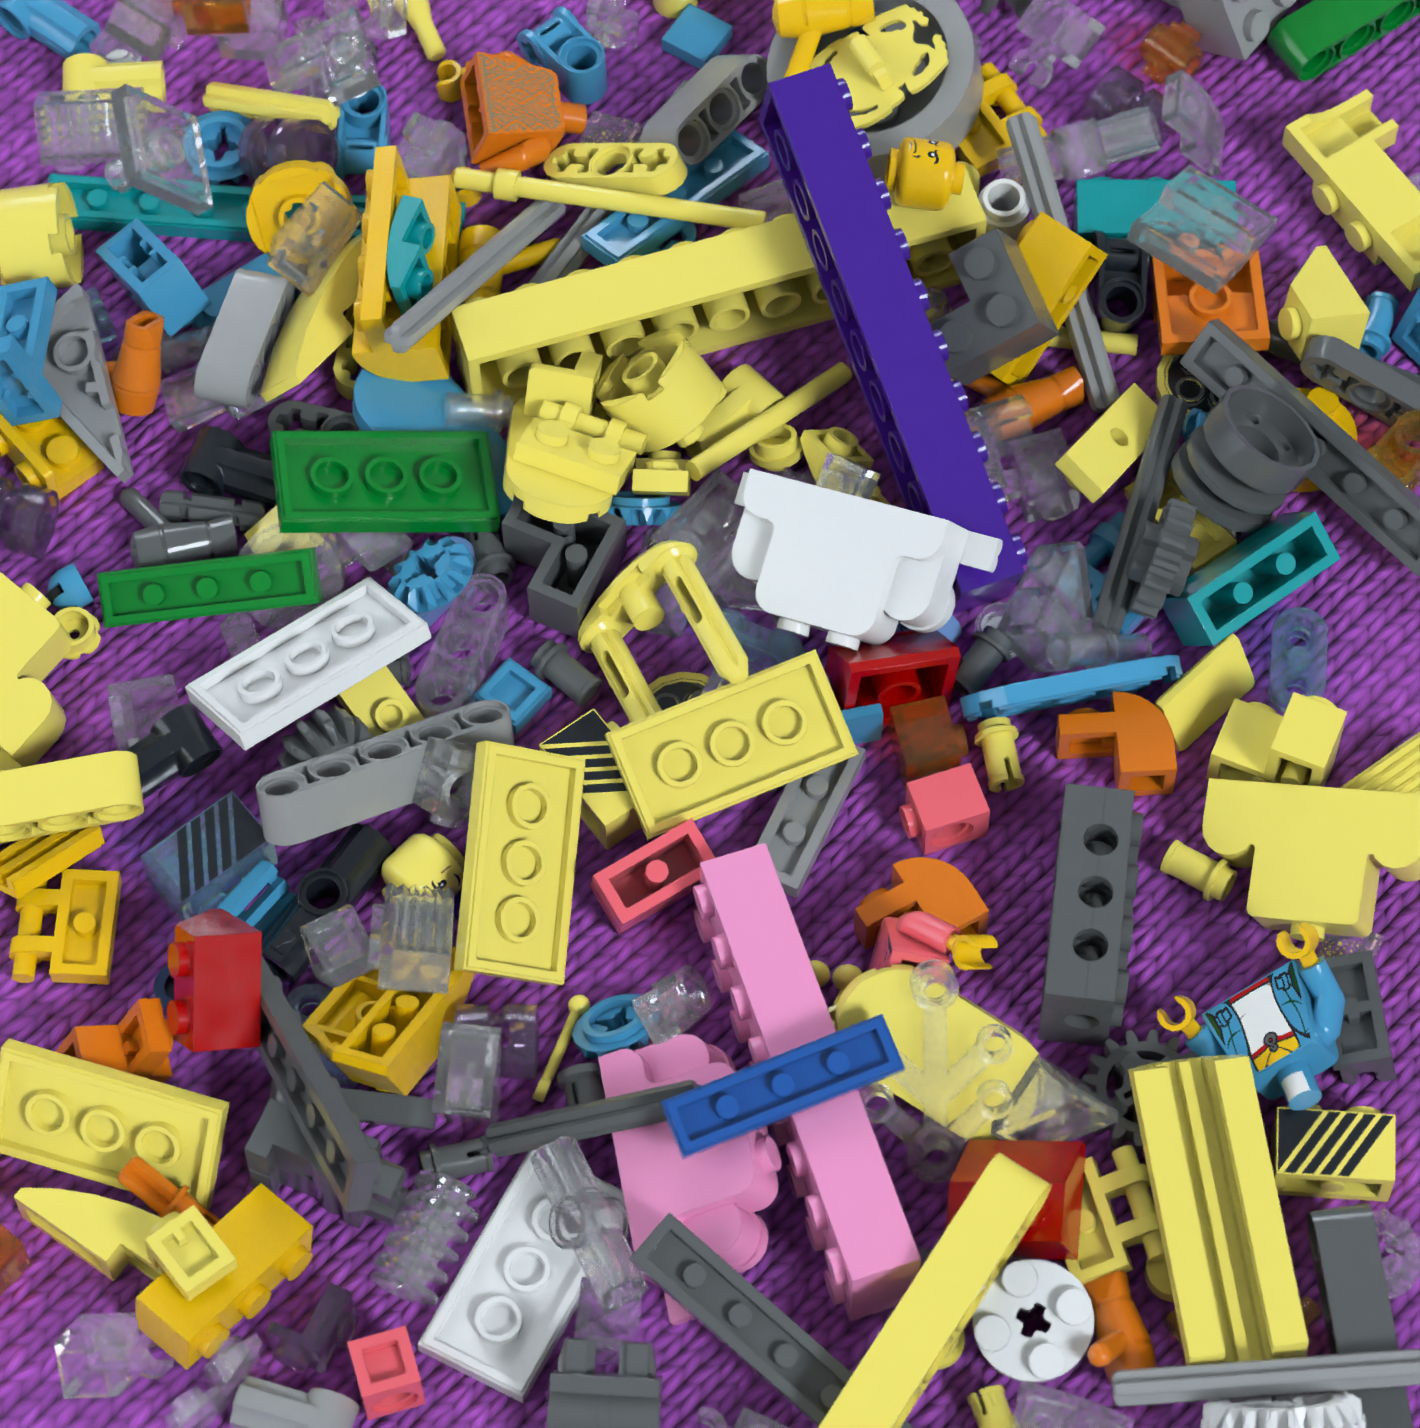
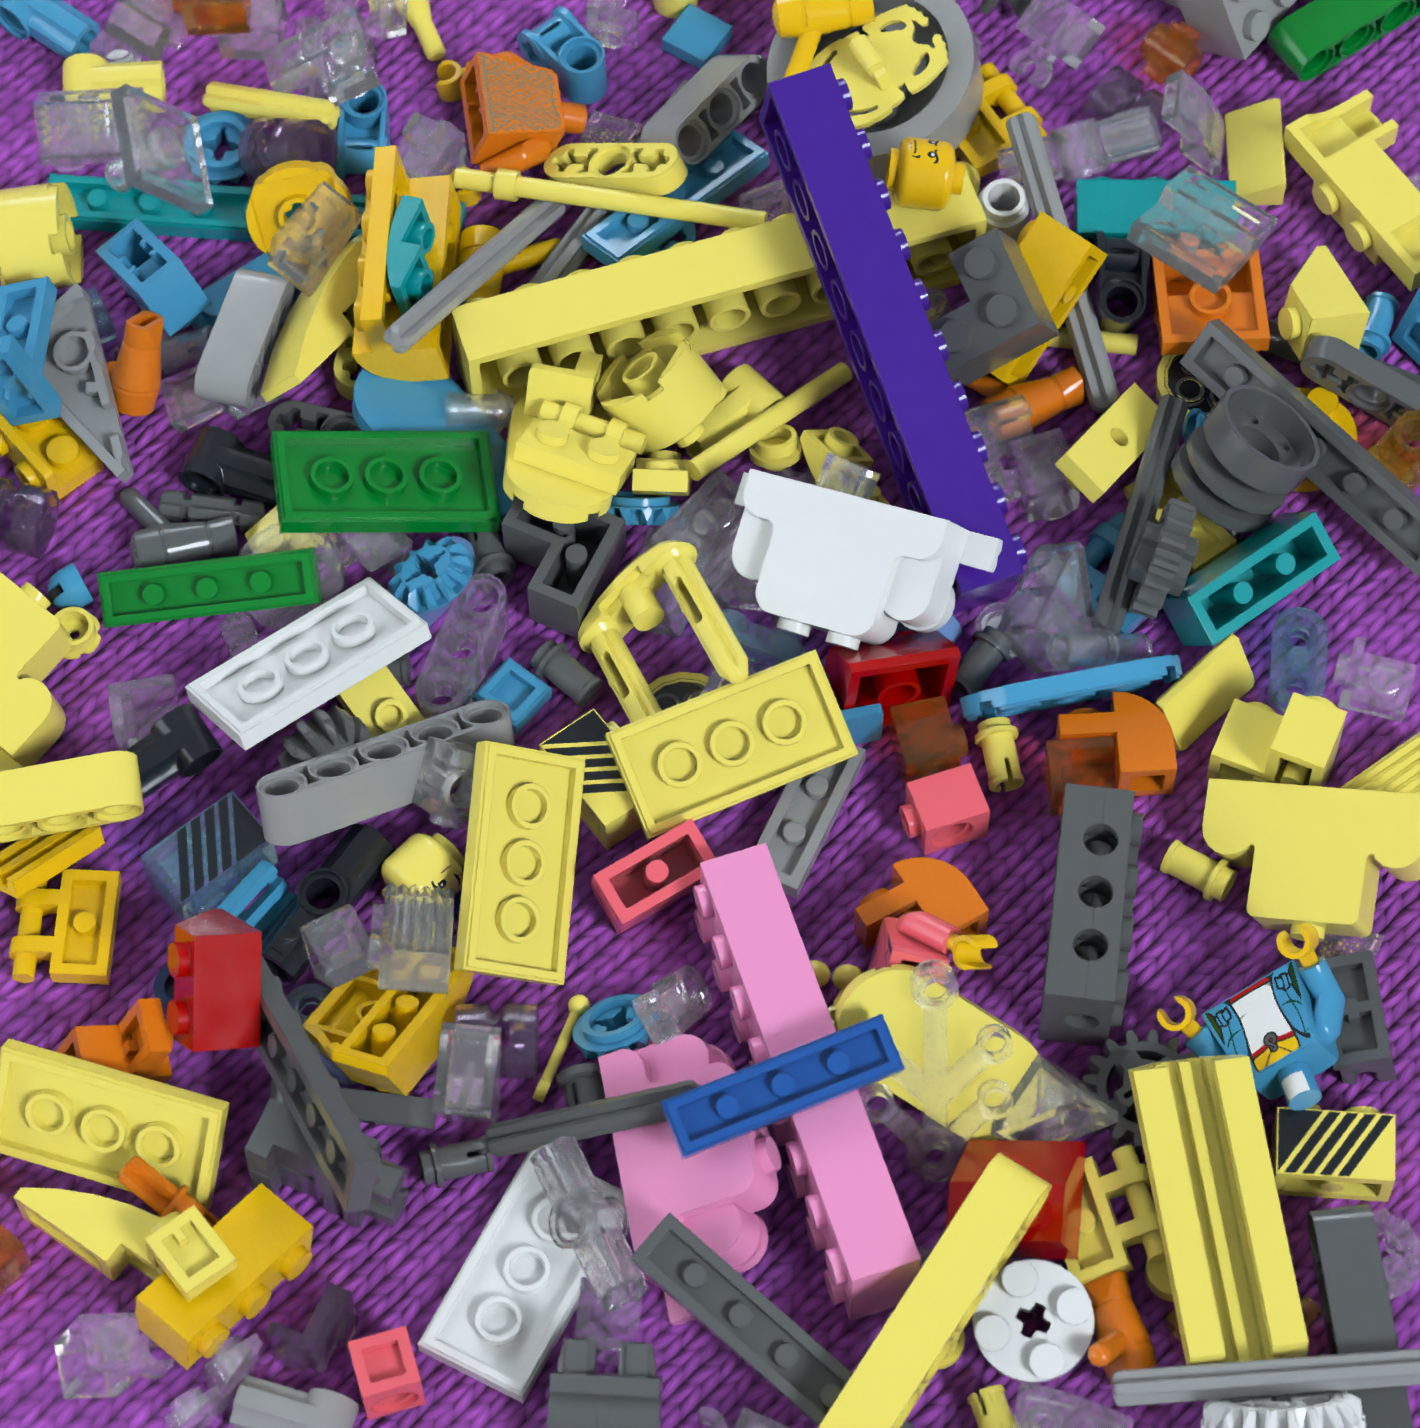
clear piece [370,1170,479,1306] -> none
none -> clear orange panel [1043,736,1115,816]
none -> light yellow slope [1224,98,1286,205]
none -> clear bracket [1332,635,1418,723]

